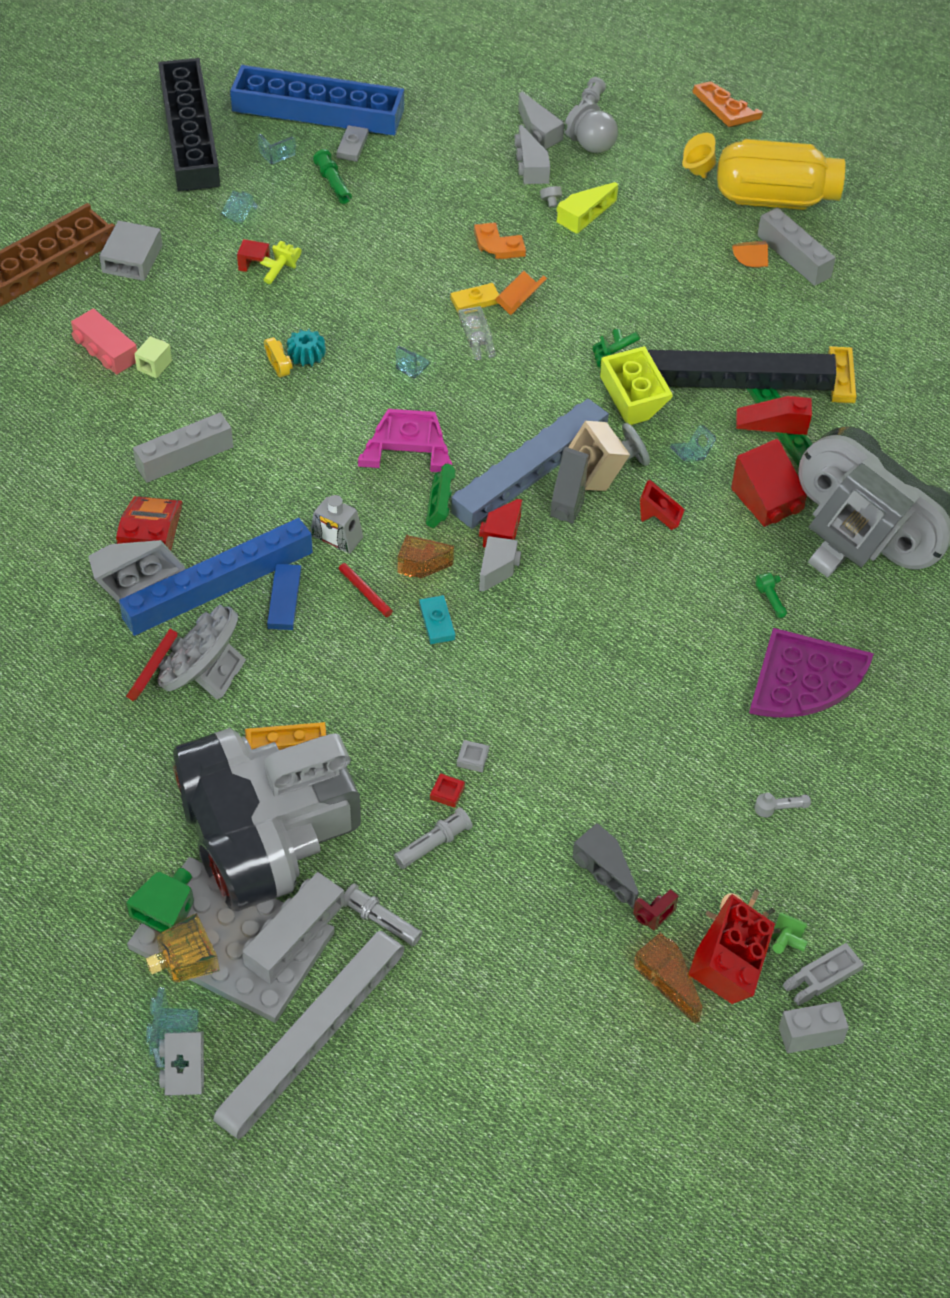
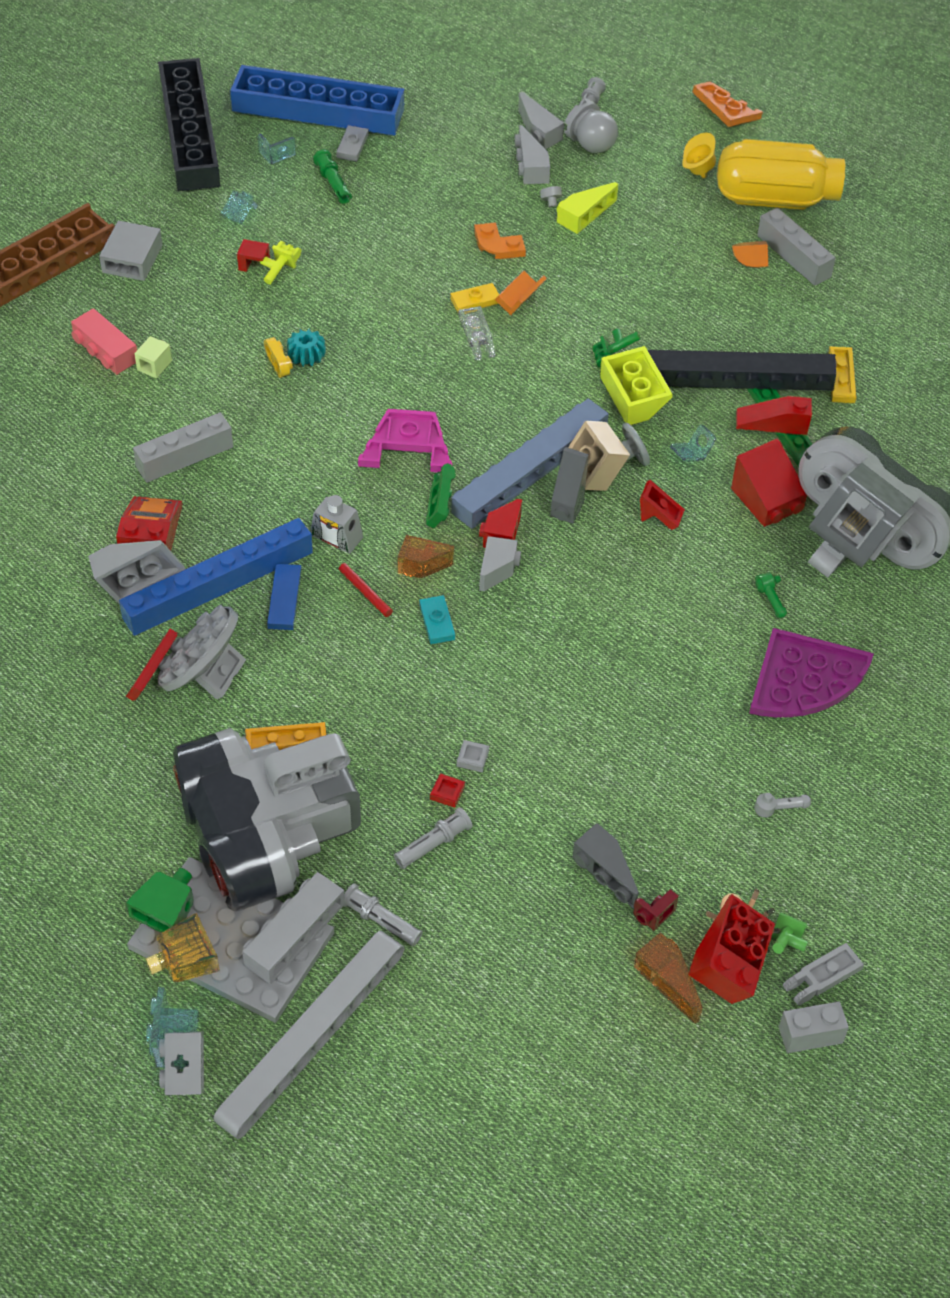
clear light blue bracket [396,345,430,379] -> none

